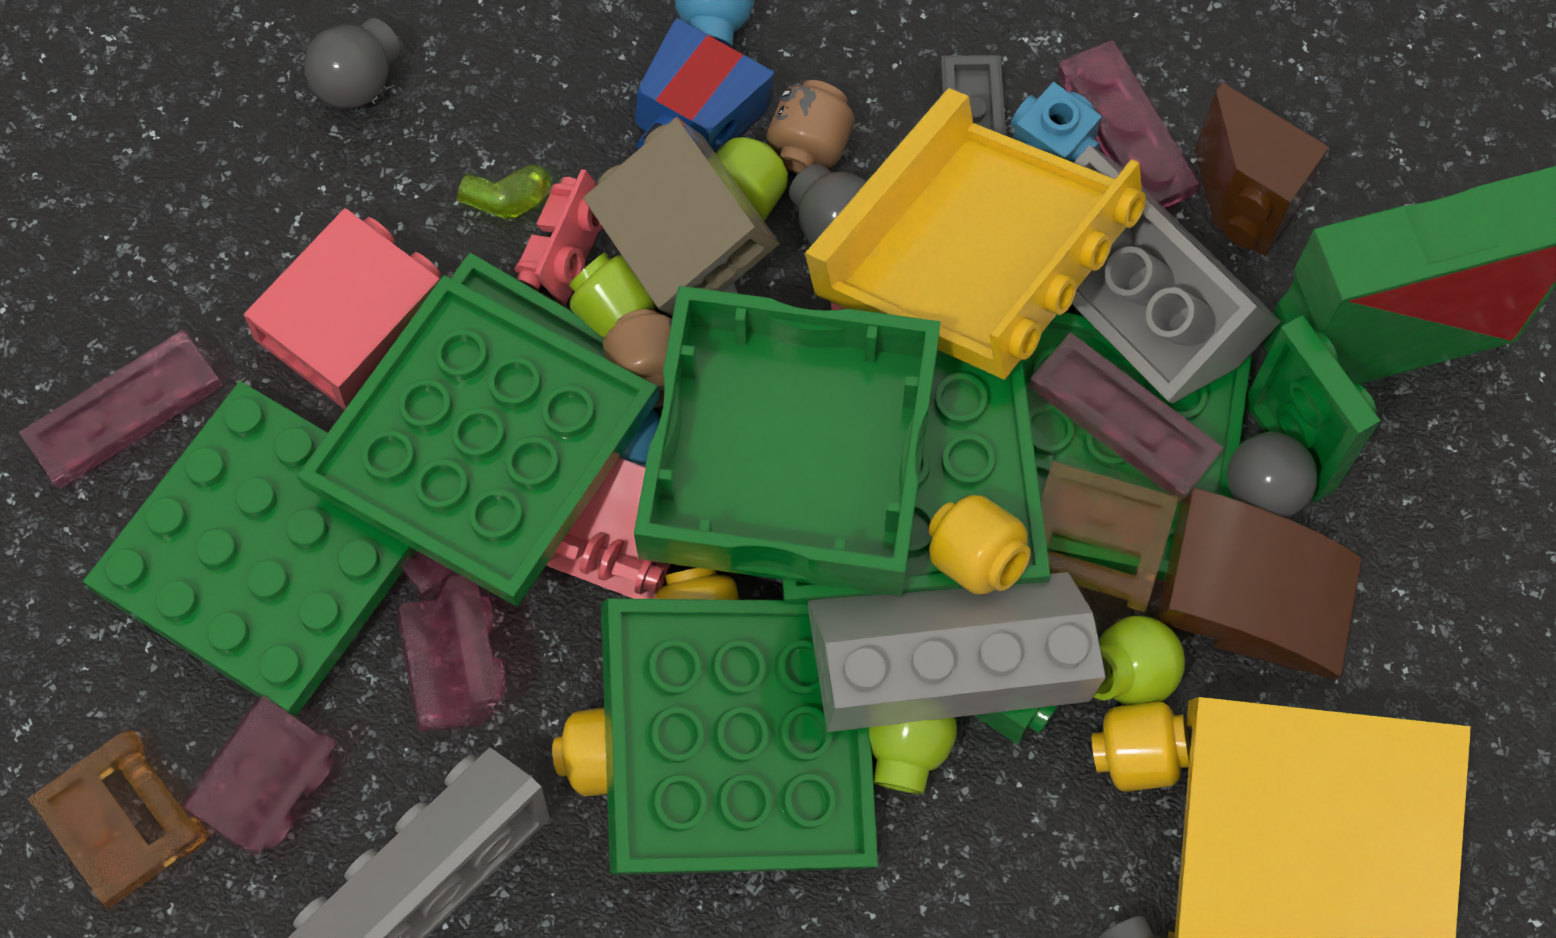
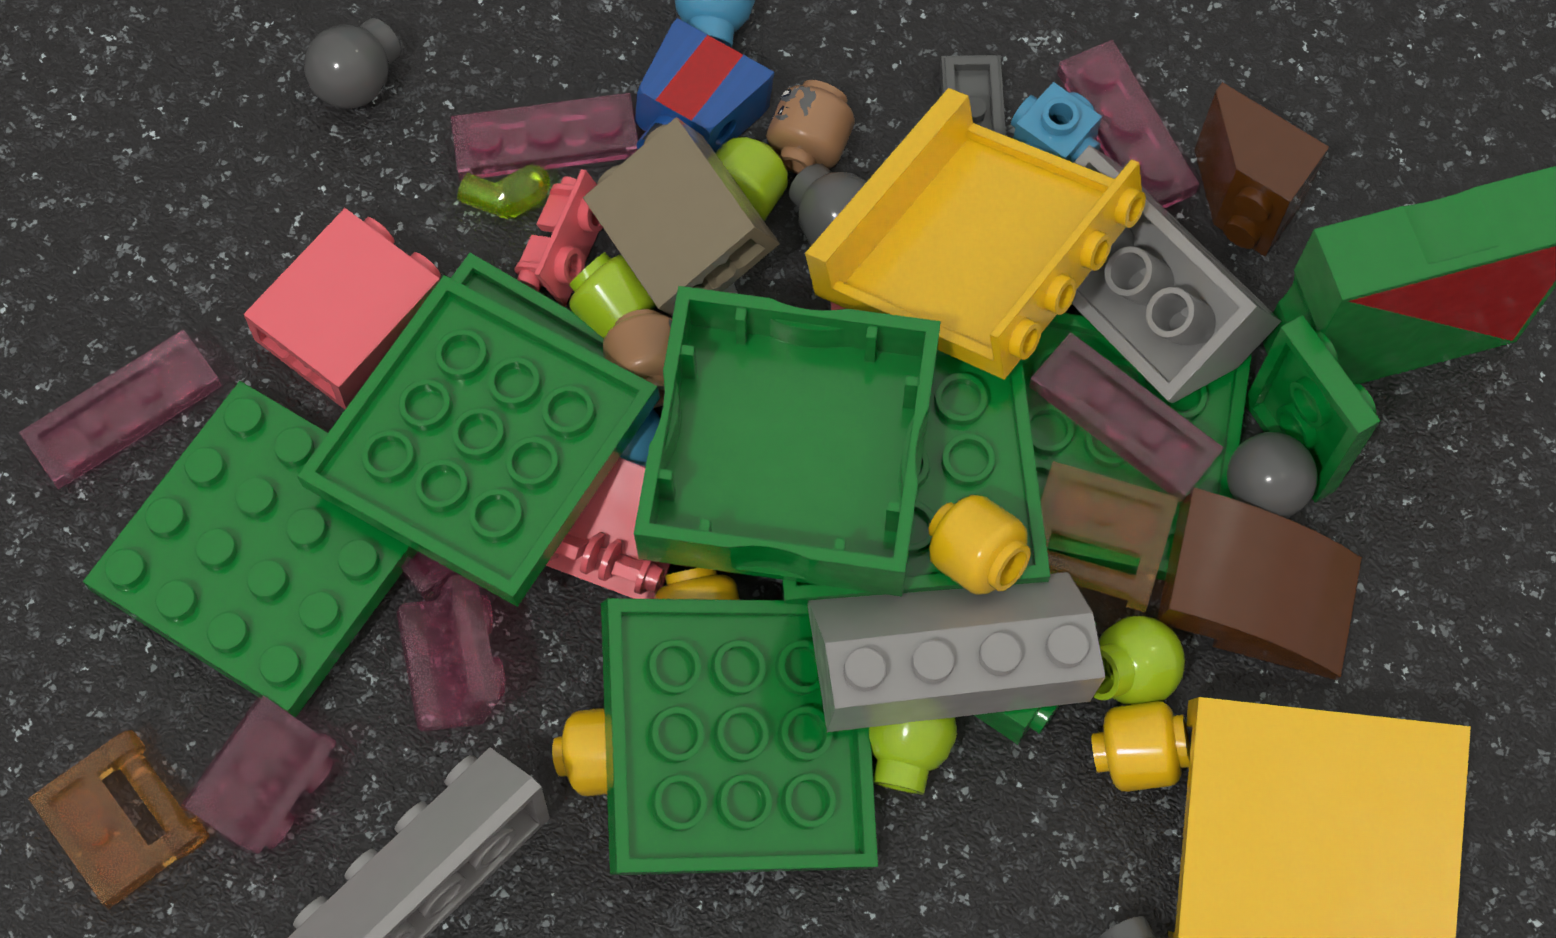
none -> clear pink plate [450,93,638,181]

